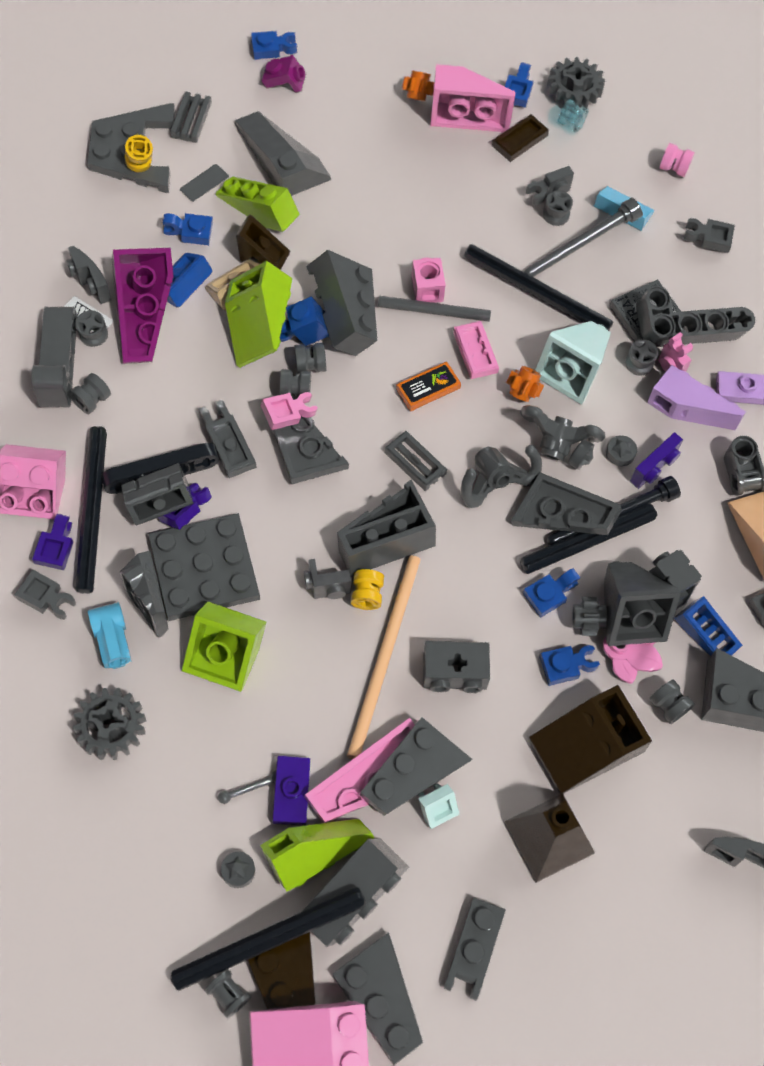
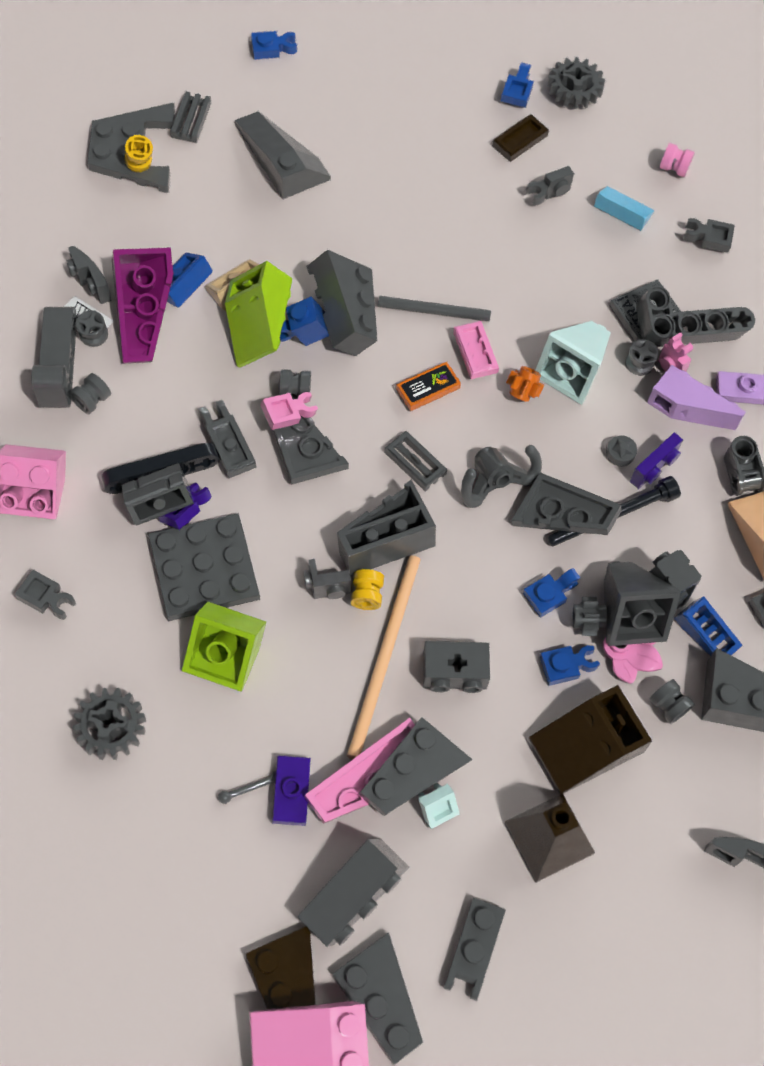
dark purple plate [32,514,74,570] -> none
black axle [75,426,107,594] -> none
medium azure piece [88,602,132,669] -> none
dark grey slope [120,551,169,638] -> none
blue plate [163,213,213,246] -> none
black axle [171,888,366,991] -> none
dark grey sticker [180,164,229,201] -> none
dark grey bush [205,969,252,1019] -> none
lime slope [215,176,300,232] -> none
dark grey tile [221,852,255,888] -> none
dark brown slope [236,214,291,270] -> none
lime slope [260,819,374,892] -> none
magenta bracket [262,55,306,93] -> none
dark grey wheel [294,343,326,373] -> none
orange gear [402,71,434,102] -> none
bright pink brick [411,258,446,303] -> none
bright pink slope [431,64,515,132] -> none
black axle [464,244,613,331] -> none
dark grey piece [520,405,605,461] -> none
black axle [520,504,657,574] -> none
dark grey piece [524,197,643,277] -> none
dark grey wheel [543,190,573,226] -> none
clear light blue wheel [558,99,589,133] -> none
dark grey tile [569,439,595,470] -> none

